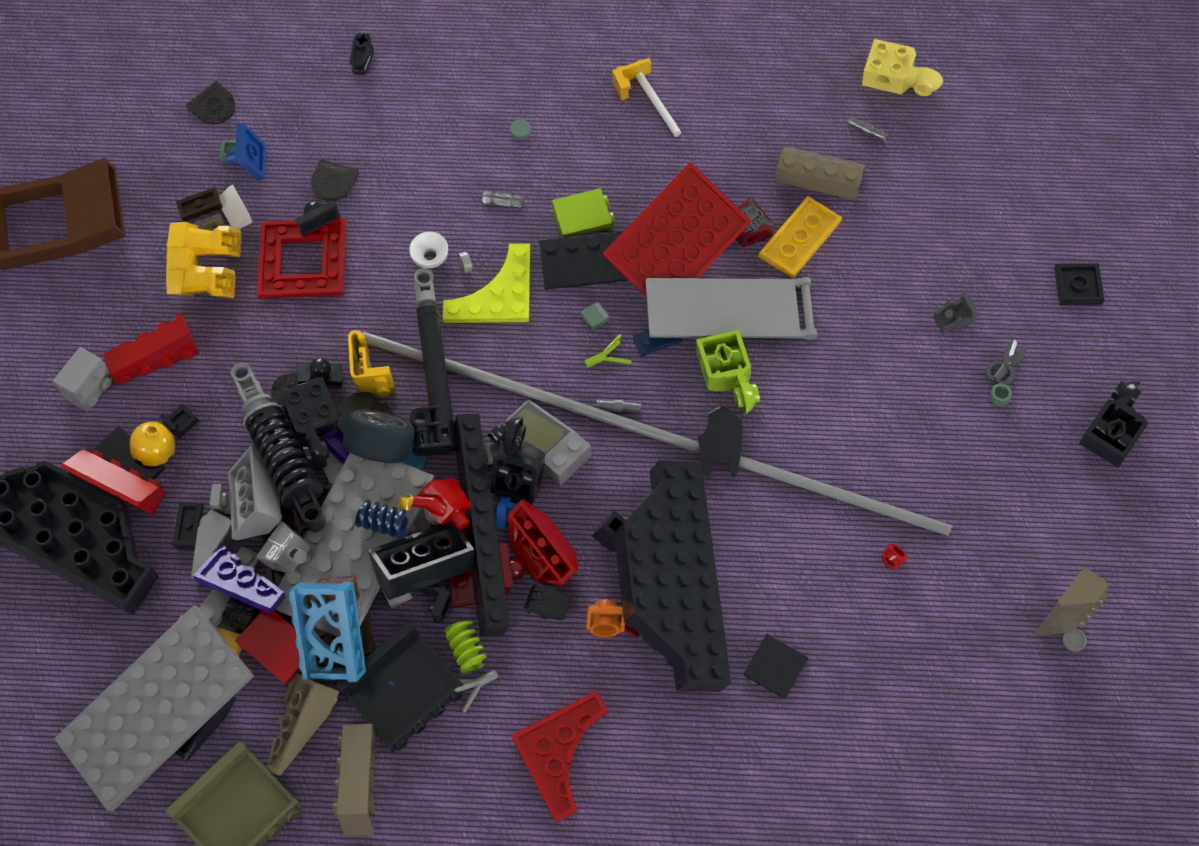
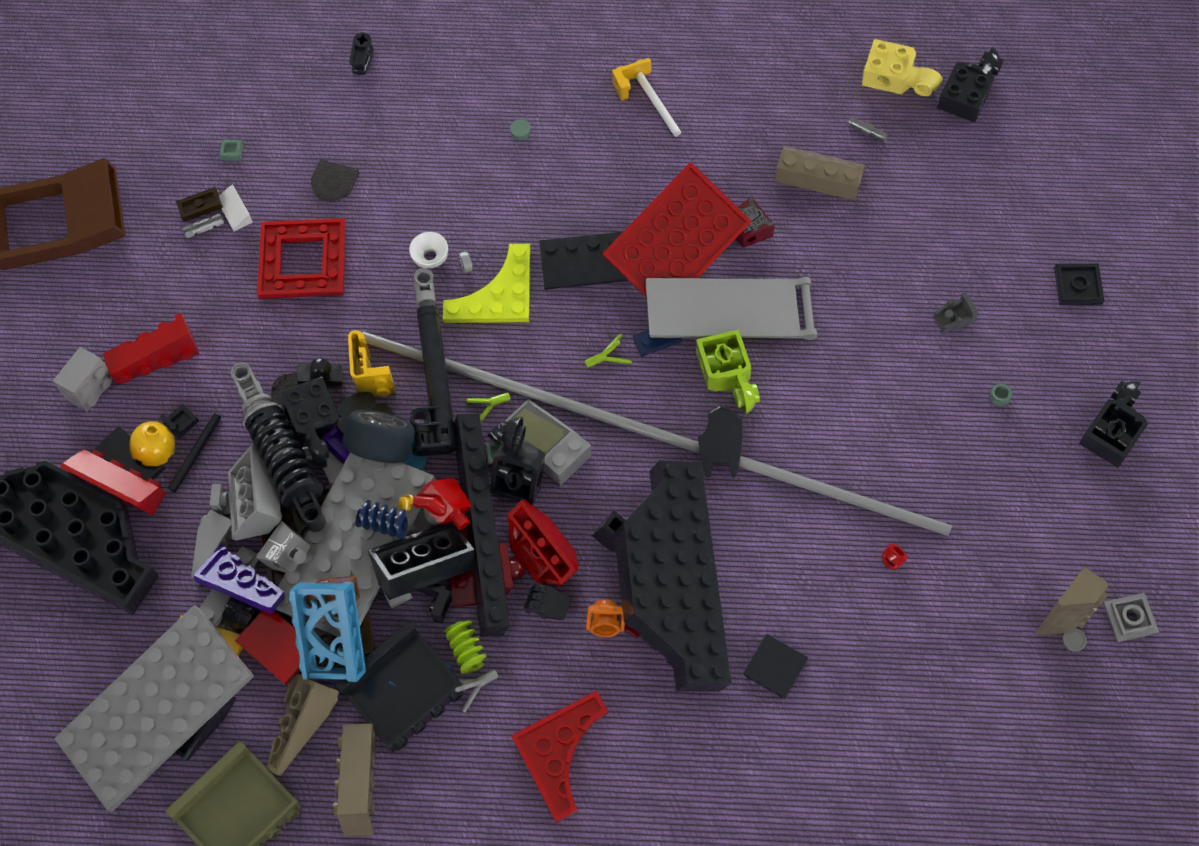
yellow piece [166,222,241,298] -> none
black plate [172,502,204,549] -> none
clear smoke tile [186,81,236,125] -> none
blue tile [226,123,266,181] -> none
black tile [295,200,341,236] -> none
flat silver axle [482,191,523,208] -> none
blue tile [496,496,517,529] -> none
lime panel [552,188,615,238] -> none
sand green tile [580,301,610,331] -> none
flat silver bar [596,399,641,413] -> none
yellow tile [758,196,842,279] -> none
dark grey piece [985,340,1027,386] -> none
none -> black bar [168,413,221,493]
none -> lime plant [466,392,511,422]
none -> black brick [937,47,1004,123]
none -> light grey piece [1103,593,1159,643]

